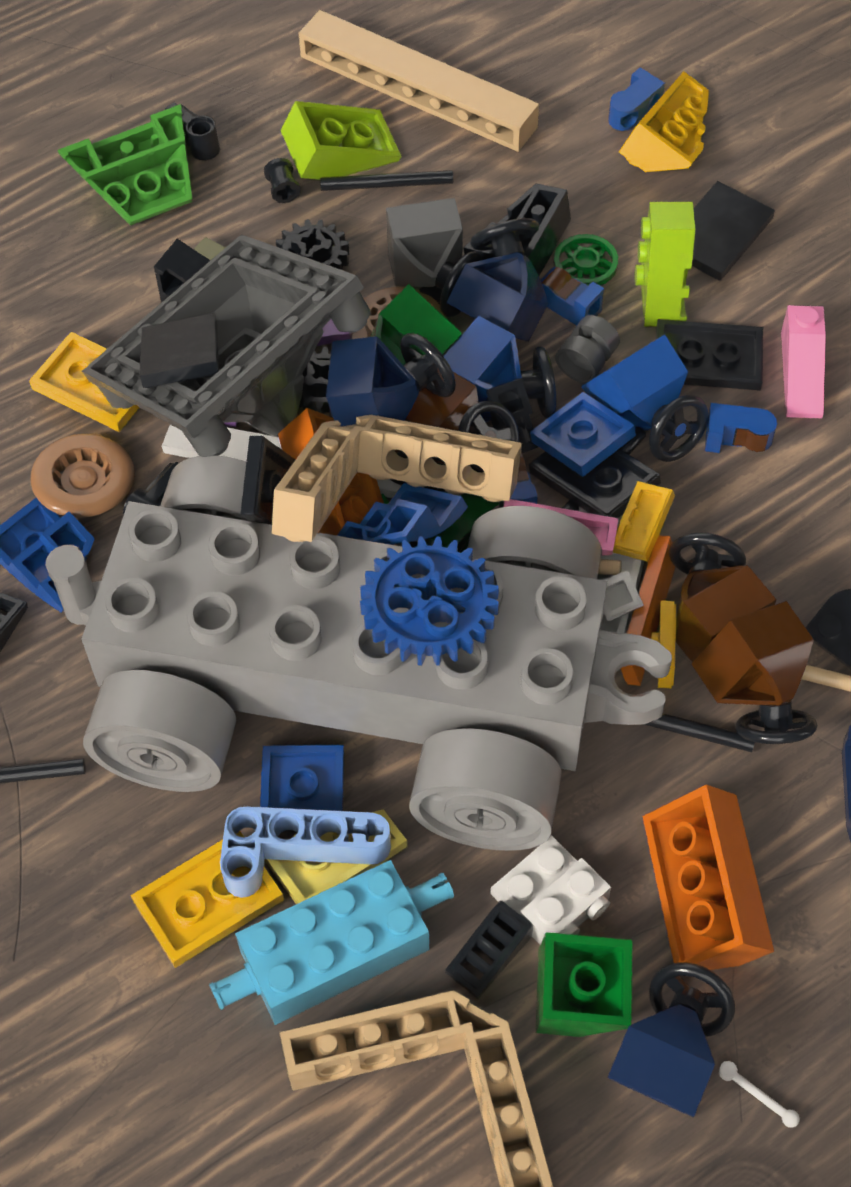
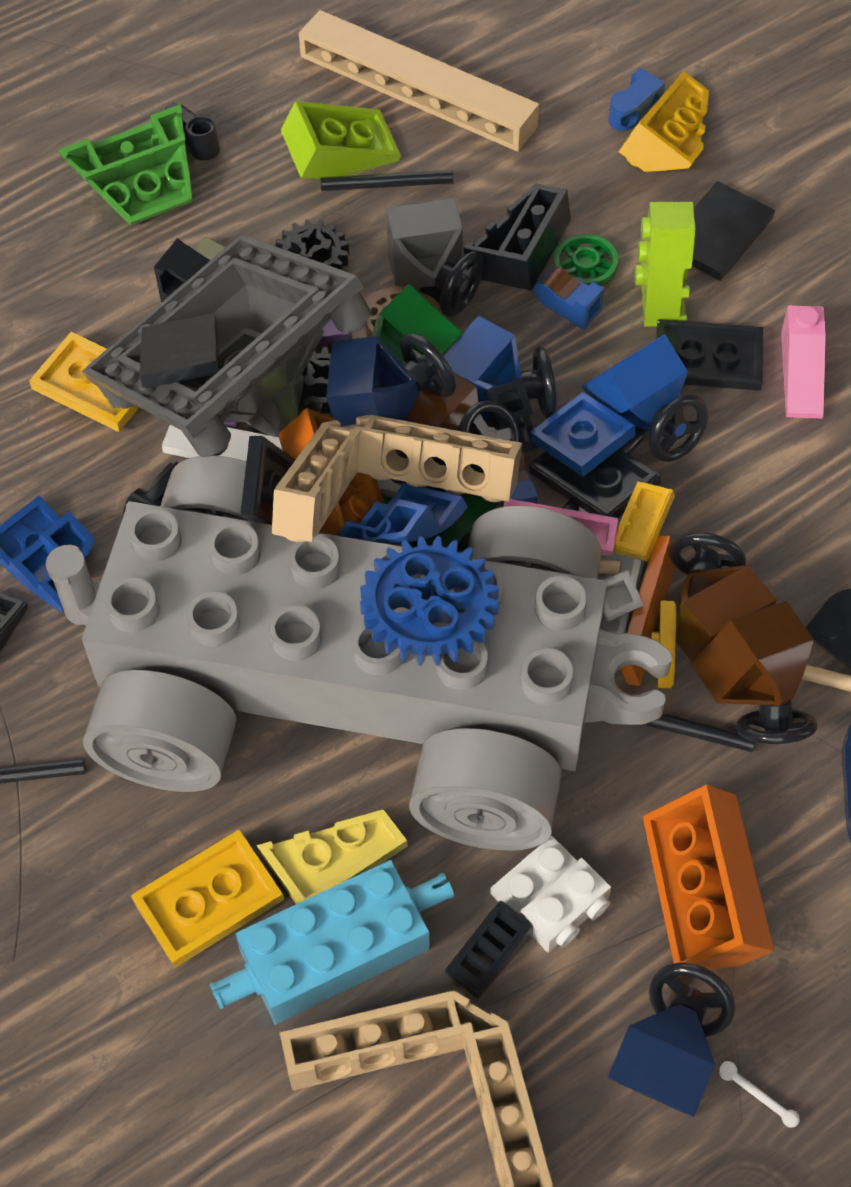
medium nougat wheel [30,434,135,518] -> none
light blue beam [220,806,391,898] -> none
blue plate [260,745,344,811] -> none
black bush [264,158,301,203] -> none
dark blue piece [446,218,548,342] -> none
green slope [536,932,632,1037] -> none
dark grey wheel [555,315,620,383] -> none
blue leg [705,403,777,453] -> none

